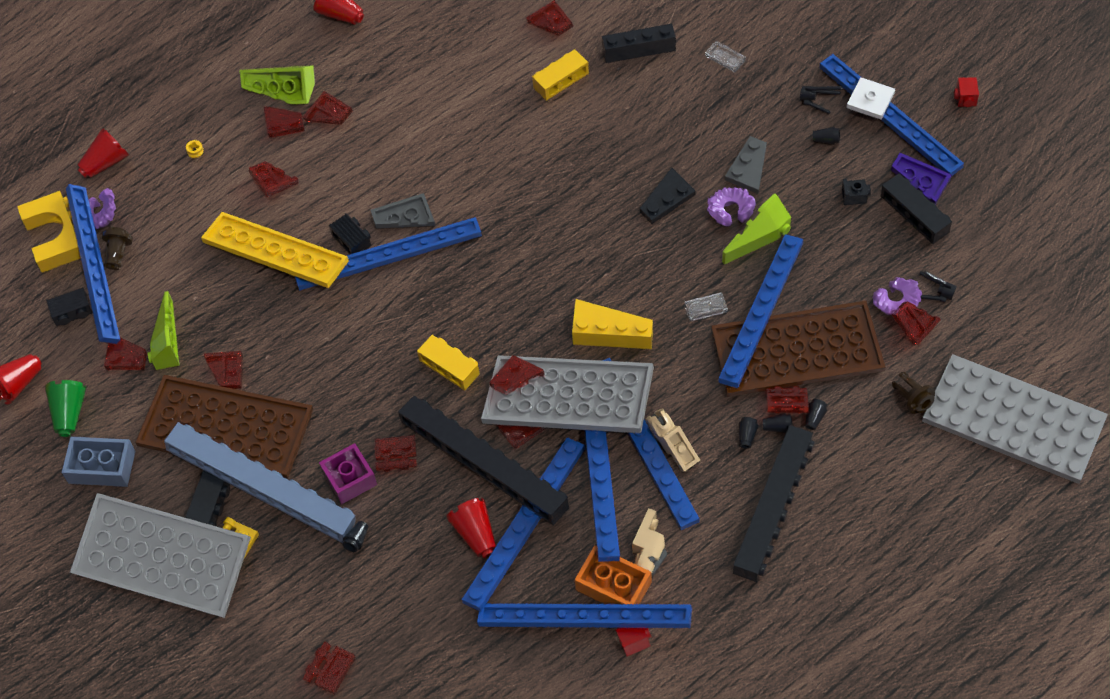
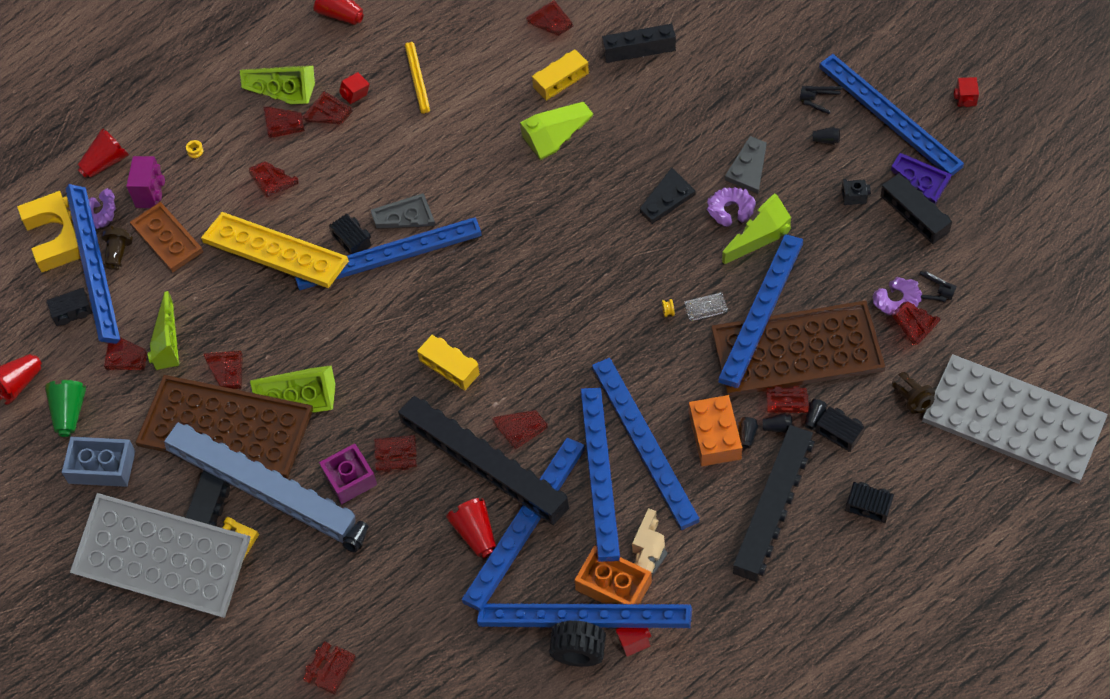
light grey plate [481,355,654,433] -> none
clear red wing [489,355,545,395] -> none
yellow wedge [572,299,653,349] -> none
tan plate [645,409,700,472] -> none
clear plate [706,41,746,72] -> none
white plate [847,78,895,120] -> none
none -> magenta brick [126,156,165,208]
none -> dark orange plate [130,202,203,273]
none -> lime wedge [250,366,336,412]
none -> red brick [339,72,370,104]
none -> yellow axle [405,42,430,114]
none -> lime wedge [520,102,593,160]
none -> black tyre [549,621,606,667]
none -> yellow bush [662,299,675,318]
none -> orange brick [689,395,742,467]
none -> black brick [816,406,865,452]
none -> black brick [845,482,894,523]

